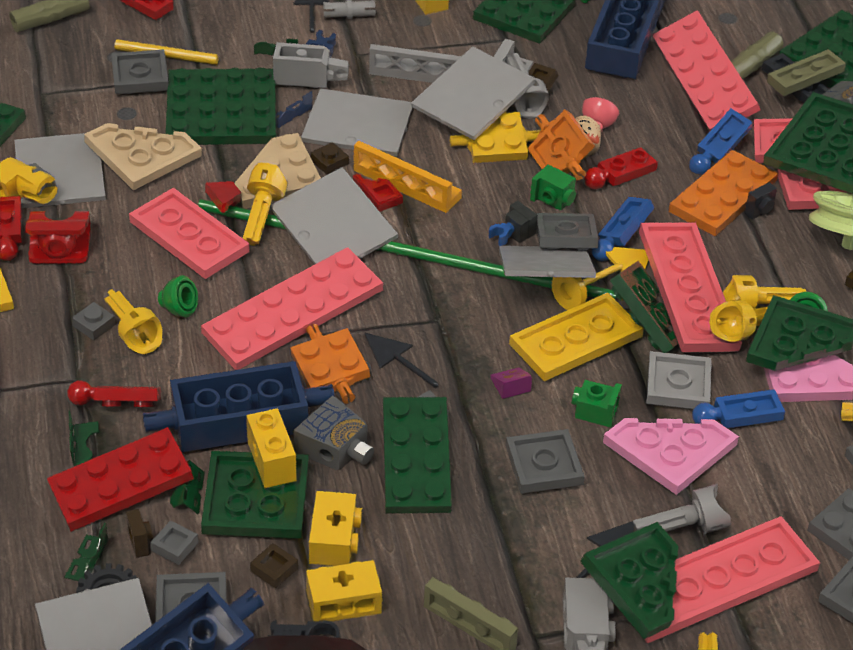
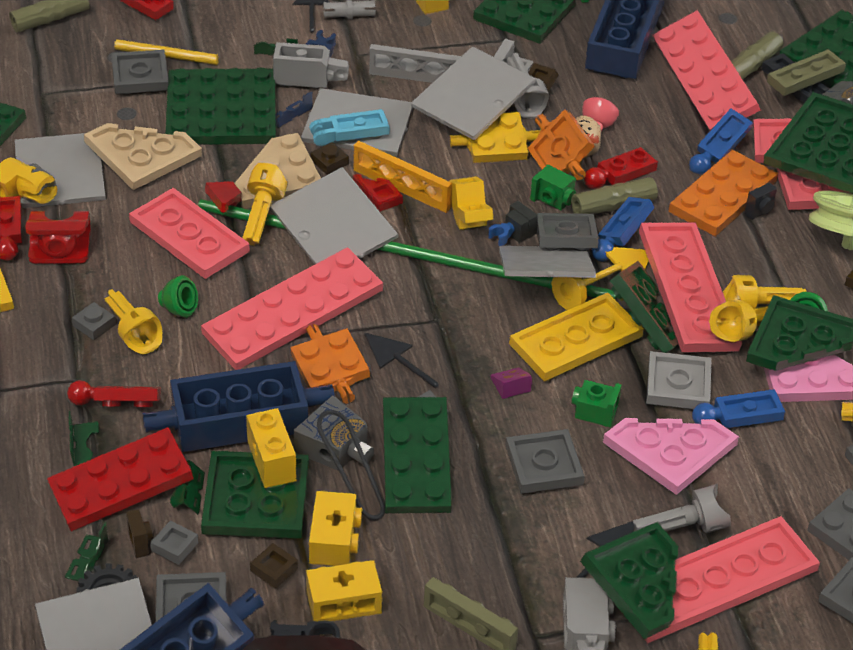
none -> medium azure hinge [309,109,390,146]
none -> black piece [317,410,385,520]
none -> yellow brick [449,176,493,229]
none -> olive axle [571,177,658,214]

